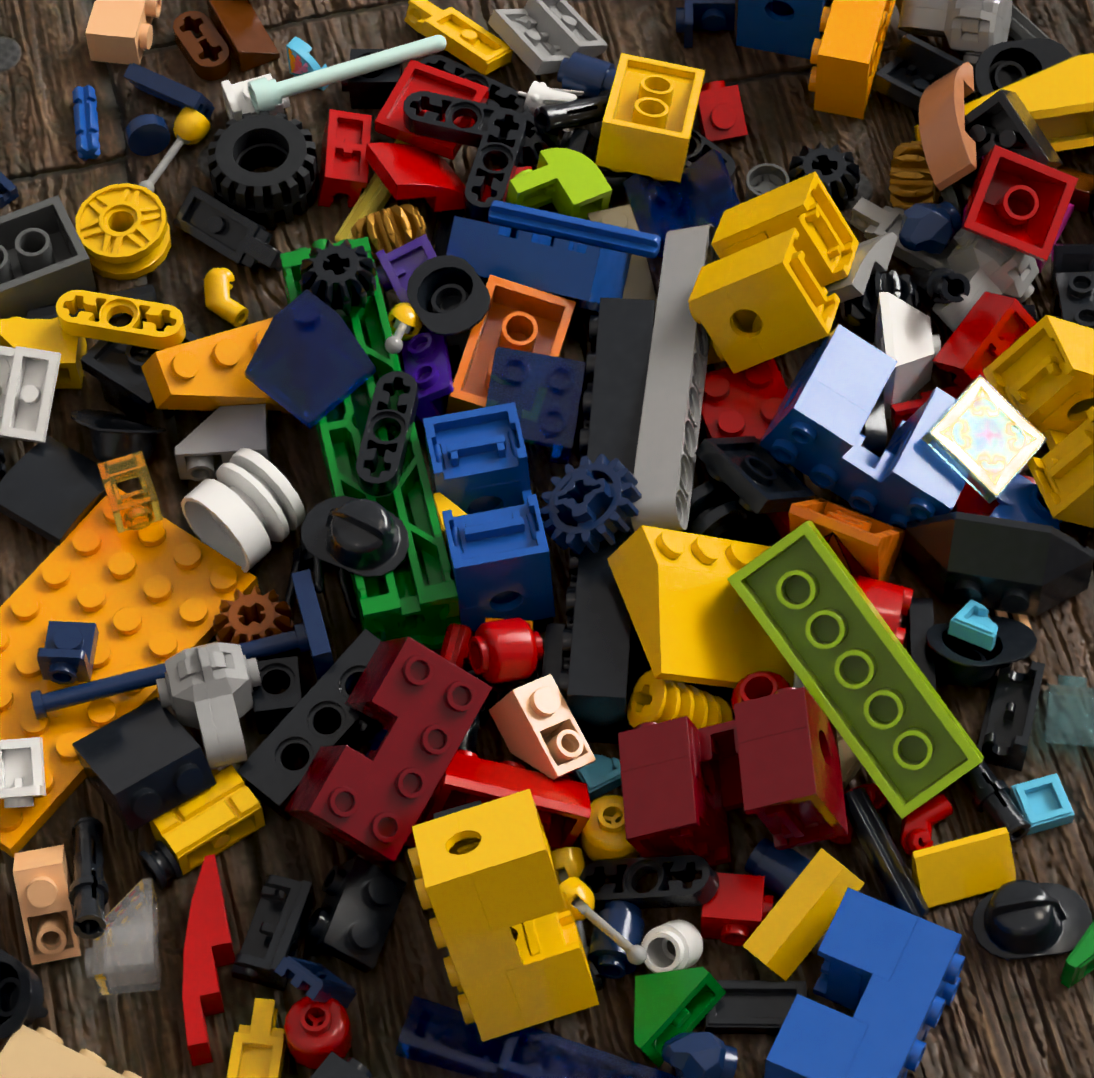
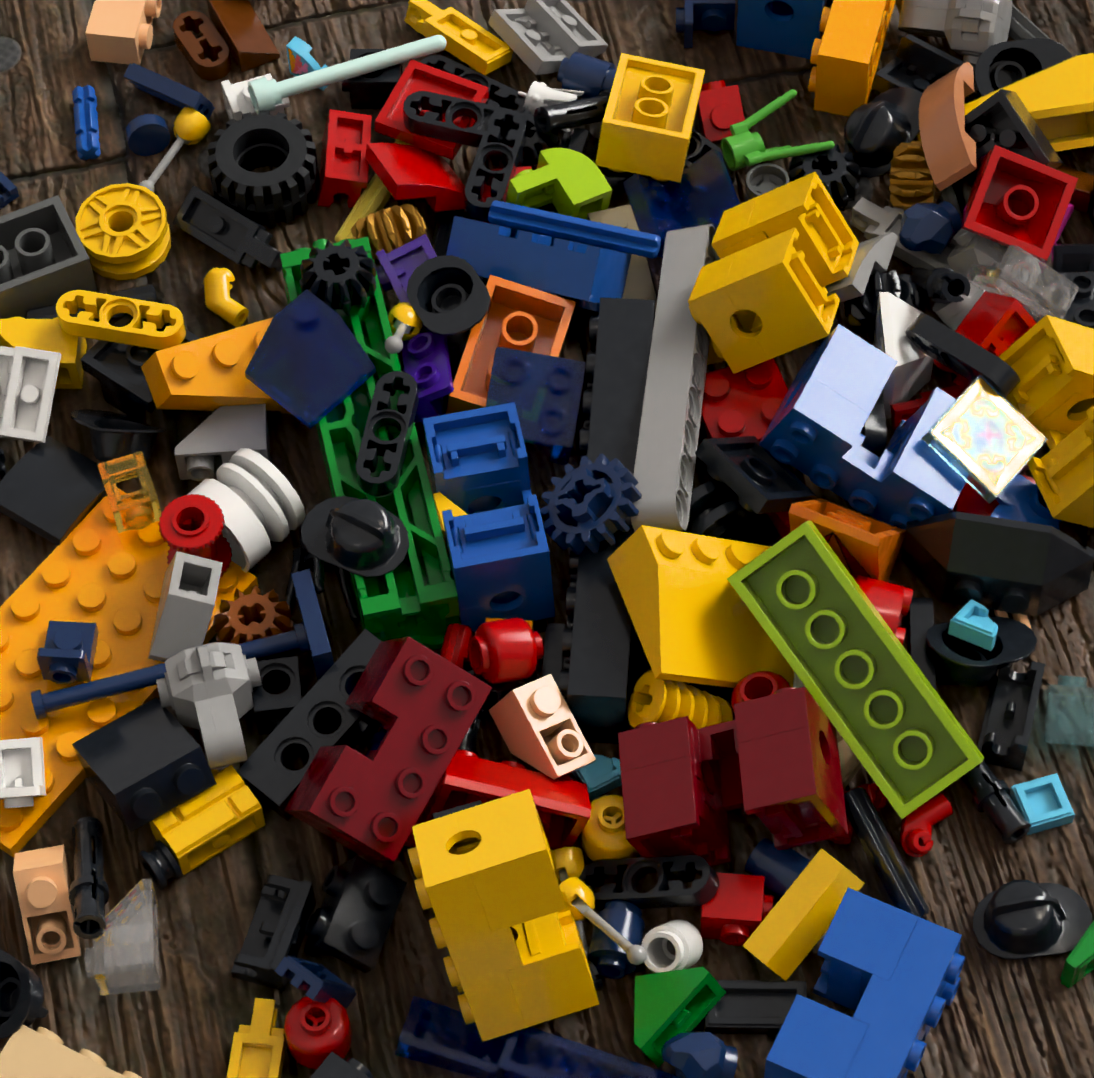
red slope [182,854,235,1066] -> none
yellow slope [912,827,1016,908] -> none
none -> light grey slope [148,551,223,662]
none -> red hose [158,494,232,577]
none -> bright green plant [721,89,835,171]
none -> black piece [844,87,922,178]
none -> black beam [905,313,1020,399]
none -> clear bracket [966,245,1079,322]

